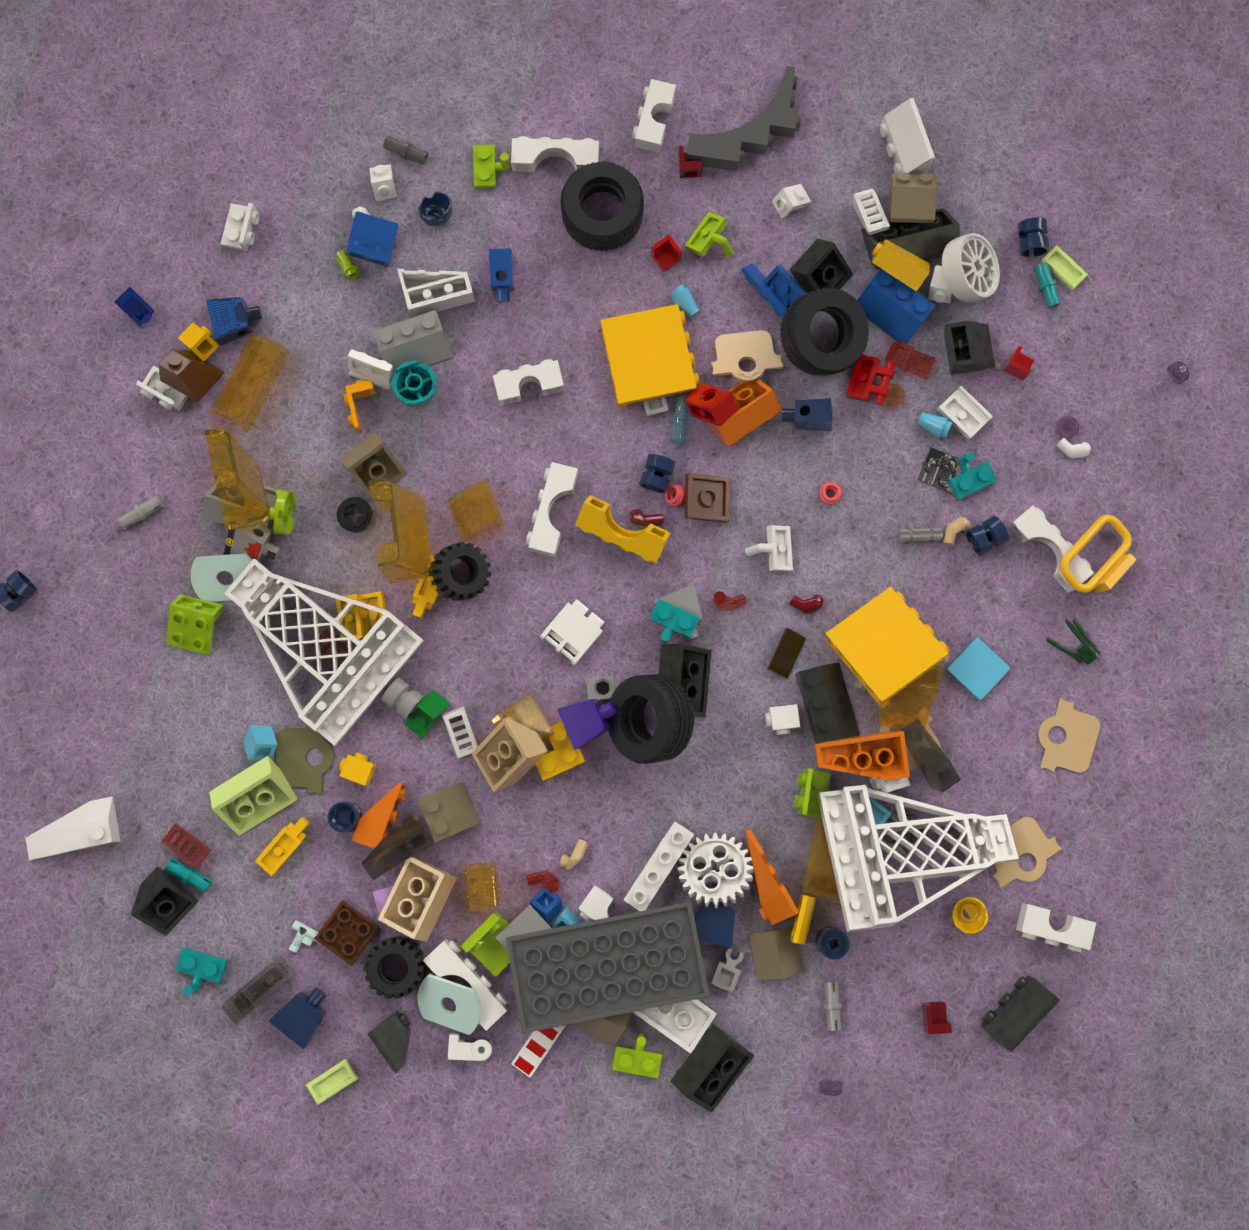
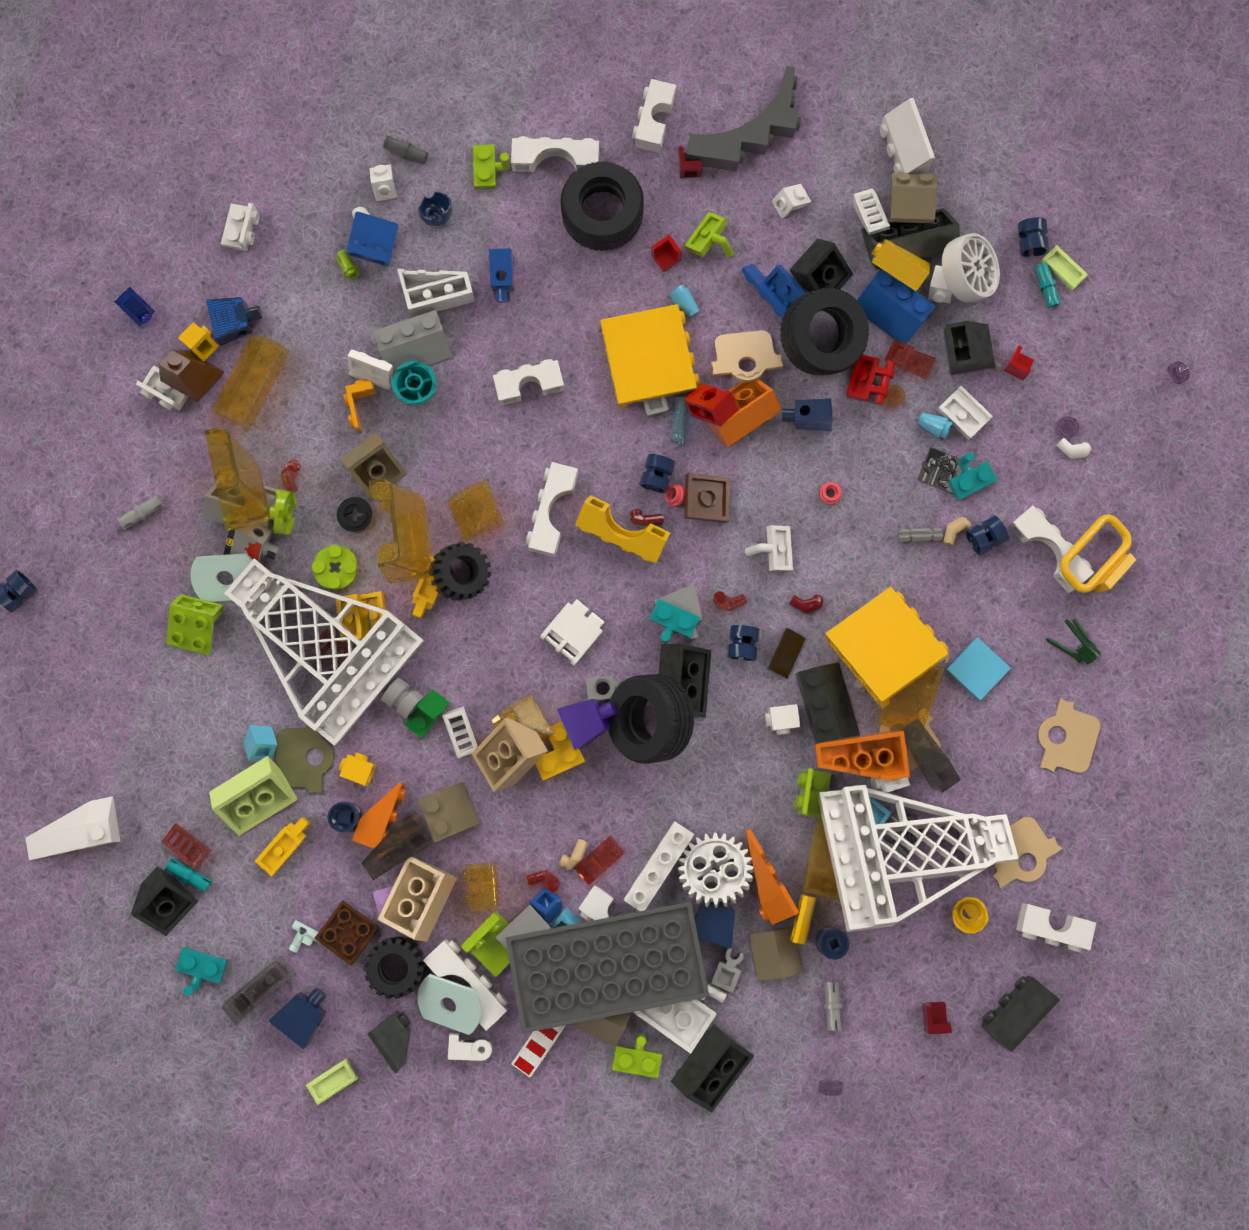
none -> clear red arm [281,460,301,492]
none -> lime plate [312,544,358,590]
none -> clear red slope [574,835,626,885]
none -> white arm [700,983,727,1003]
none -> dark blue wheel [727,625,760,661]

